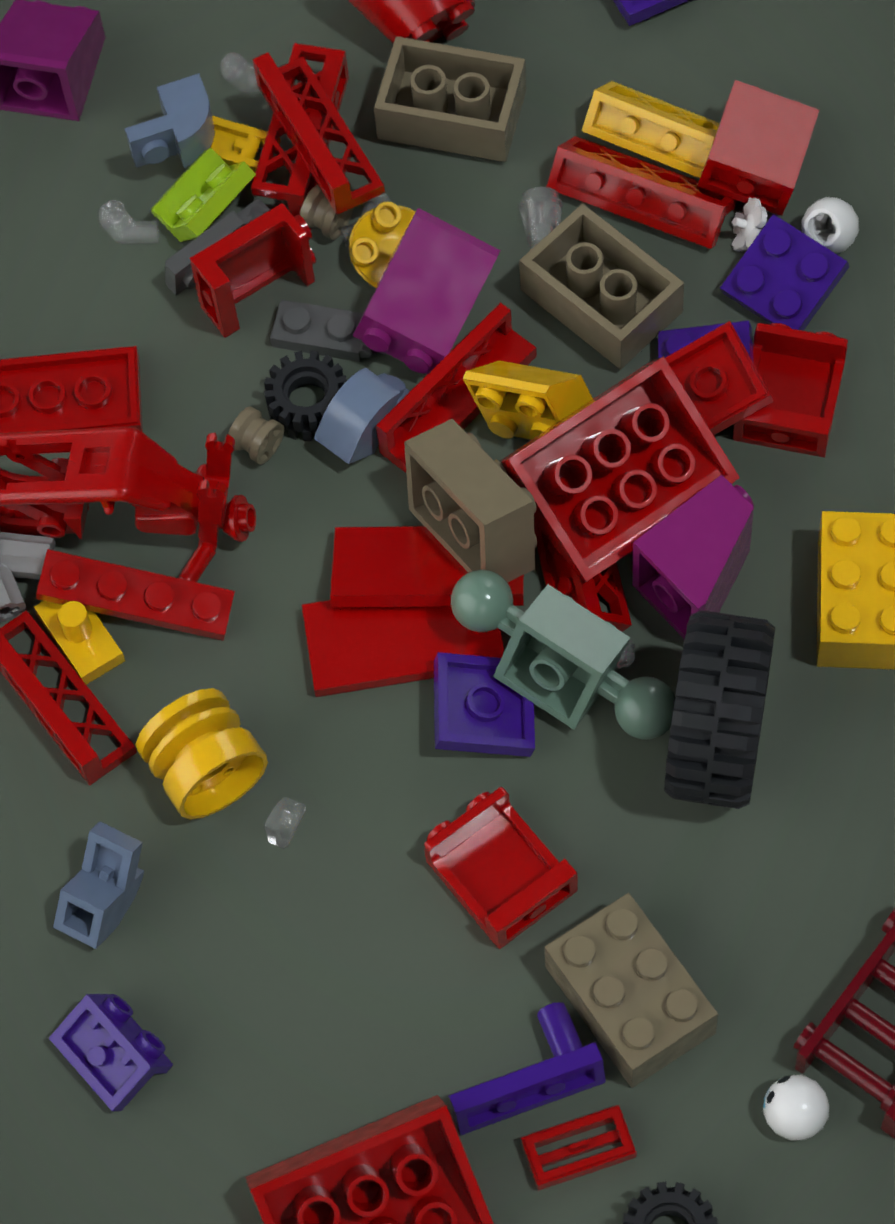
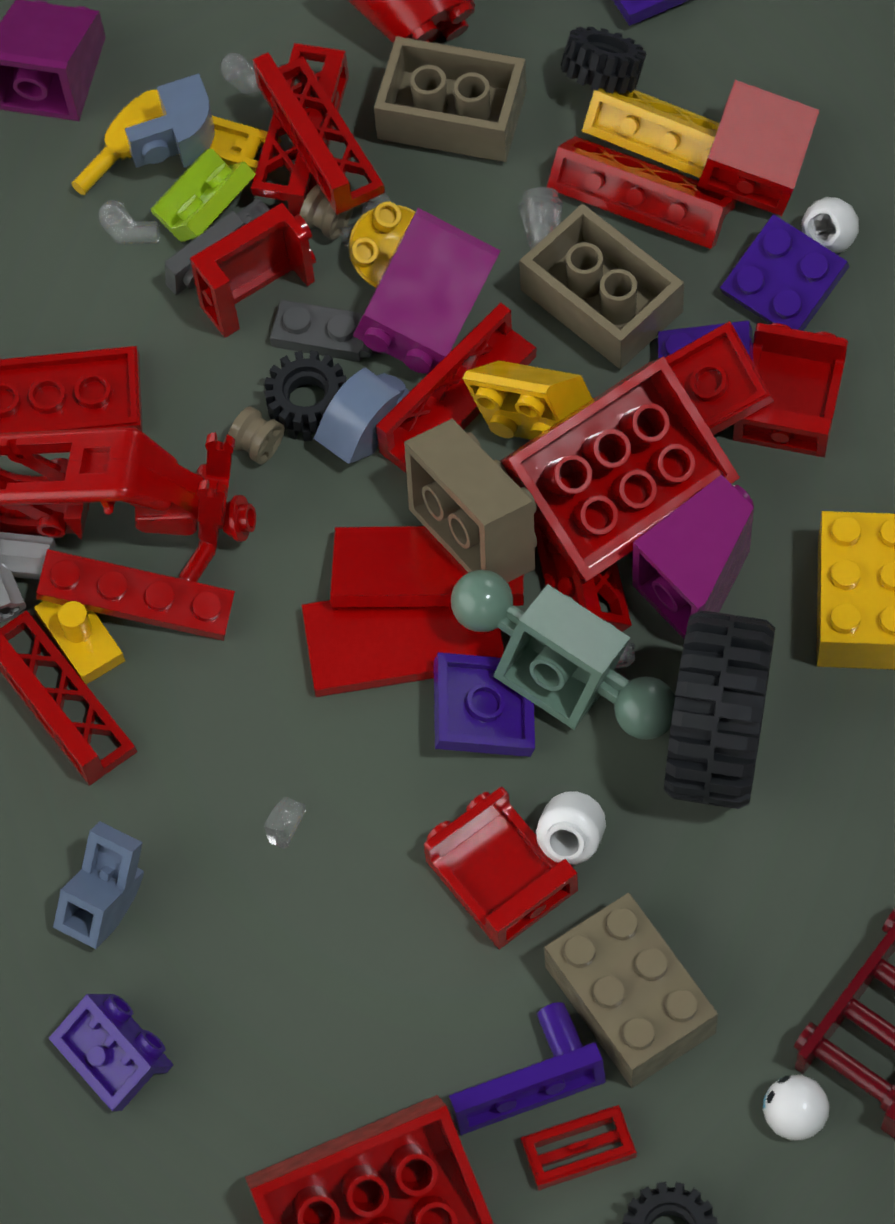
yellow wheel [136,688,268,820] -> none
white plant [731,197,767,252] -> none
none -> yellow piece [71,90,164,195]
none -> white head [536,791,606,865]
none -> black tyre [560,26,646,94]

